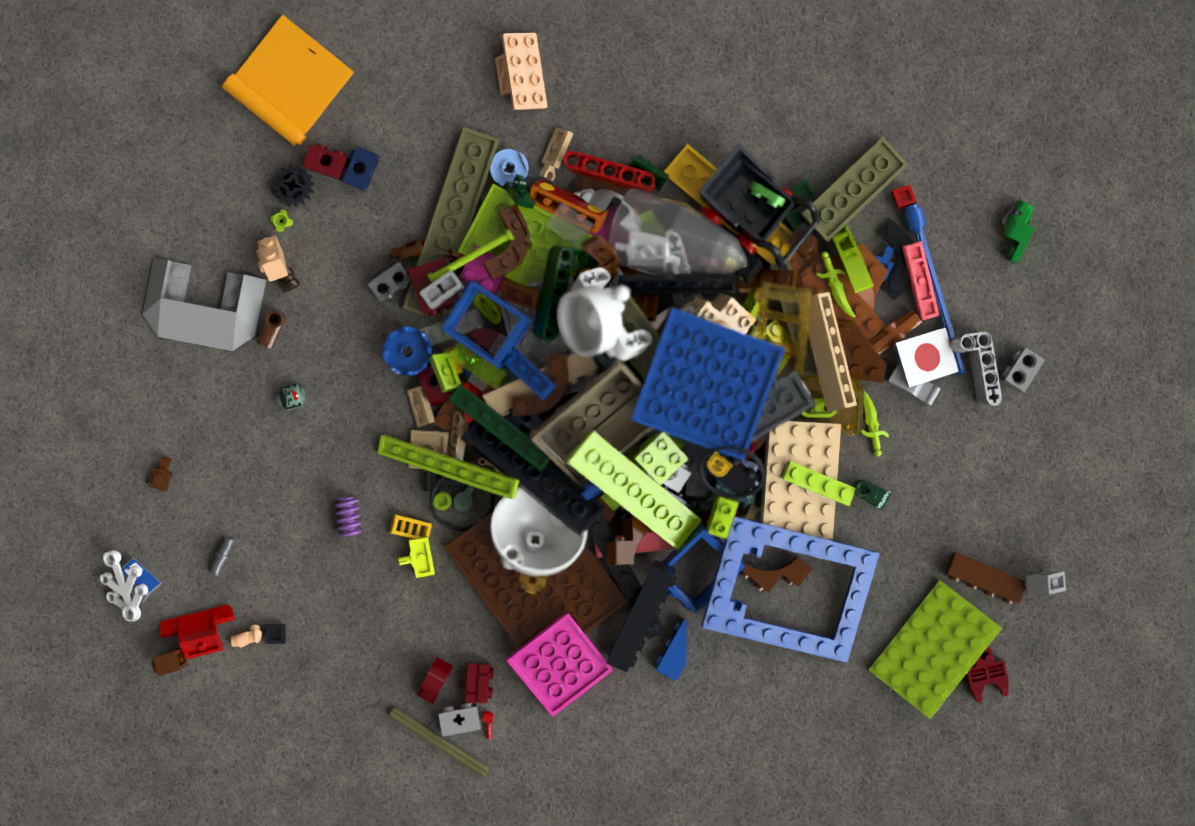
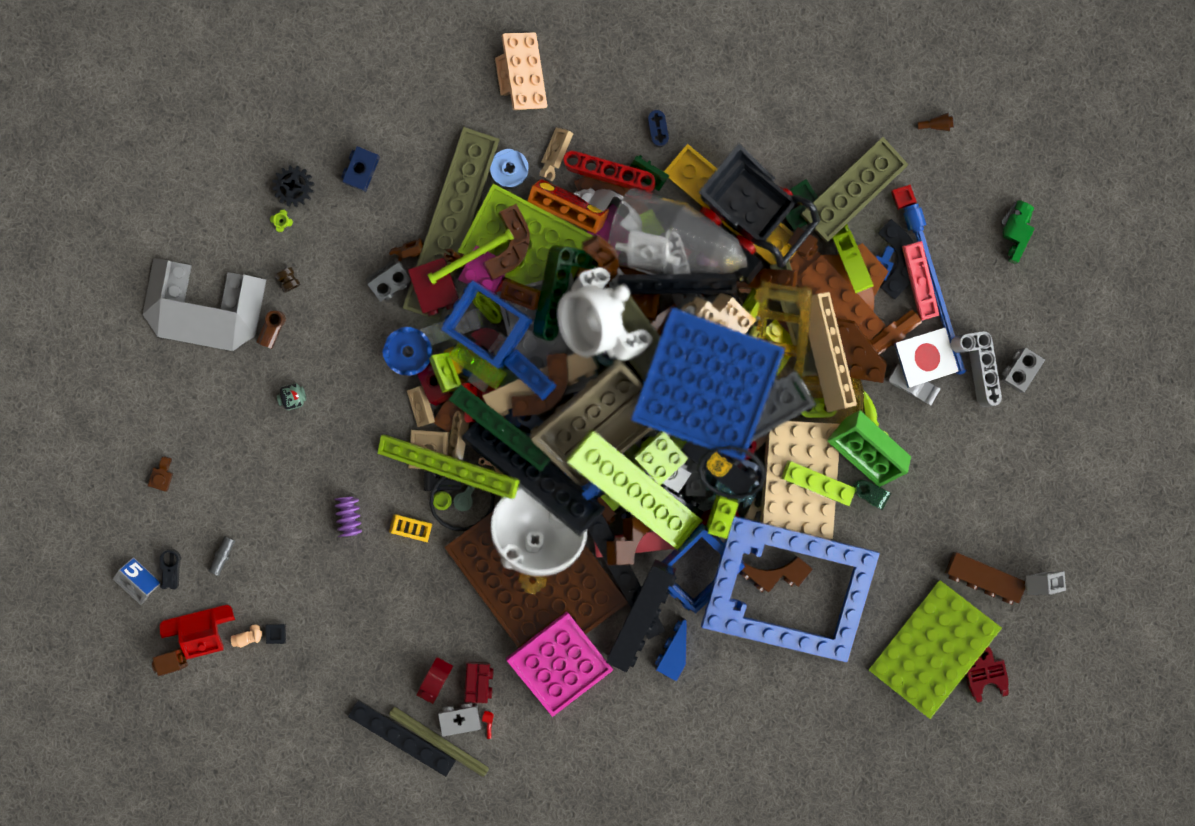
white plant [100,550,148,622] -> none
light orange door [222,14,354,146] -> none
light nougat brick [256,235,288,282] -> none
dark red brick [303,143,349,181] -> none
neon yellow plate [399,536,435,578] -> none
light grey brick [419,270,464,310] -> none
dark green plate [504,174,536,209] -> none
clear plate [546,202,594,248] -> none
bright green plate [749,181,786,208] -> none
lime piece [817,252,855,318] -> none
none -> black piece [160,549,181,589]
none -> black plate [348,700,456,777]
none -> dark blue beam [648,110,669,147]
none -> bright green slope [827,410,911,487]
none -> reddish brown cone [918,113,954,132]

